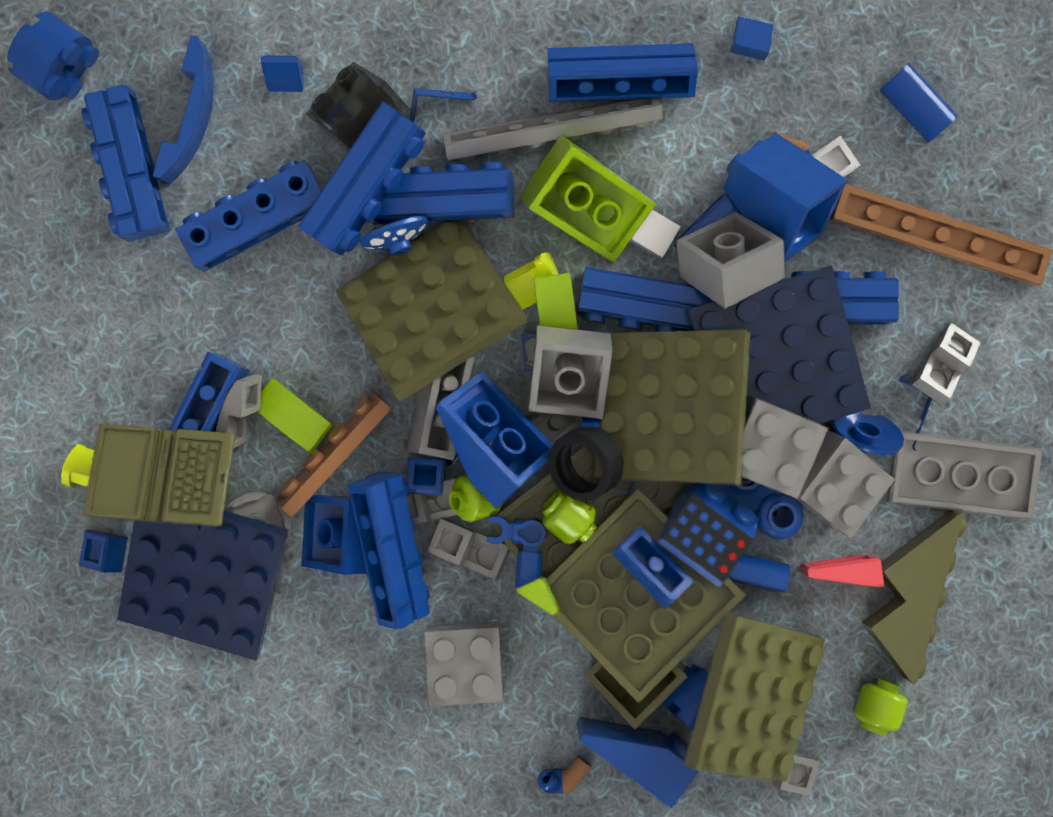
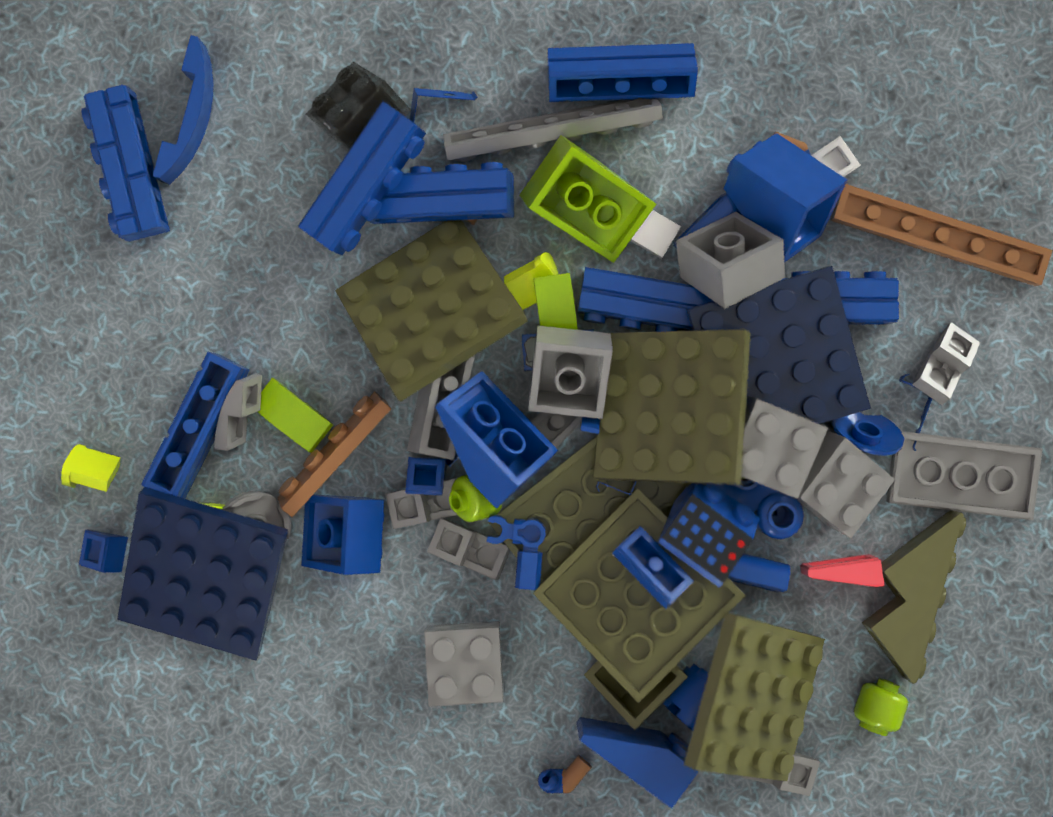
blue brick [7,12,99,101] -> none
olive piece [83,424,235,527] -> none
blue brick [175,160,323,272] -> none
blue slope [261,55,304,92] -> none
blue brick [347,471,430,629] -> none
blue dish [359,216,430,256] -> none
lime slope [516,576,560,615] -> none
lime head [541,490,596,544] -> none
black tyre [548,426,624,502] -> none
blue slope [730,16,773,60] -> none
blue brick [879,63,958,142] -> none

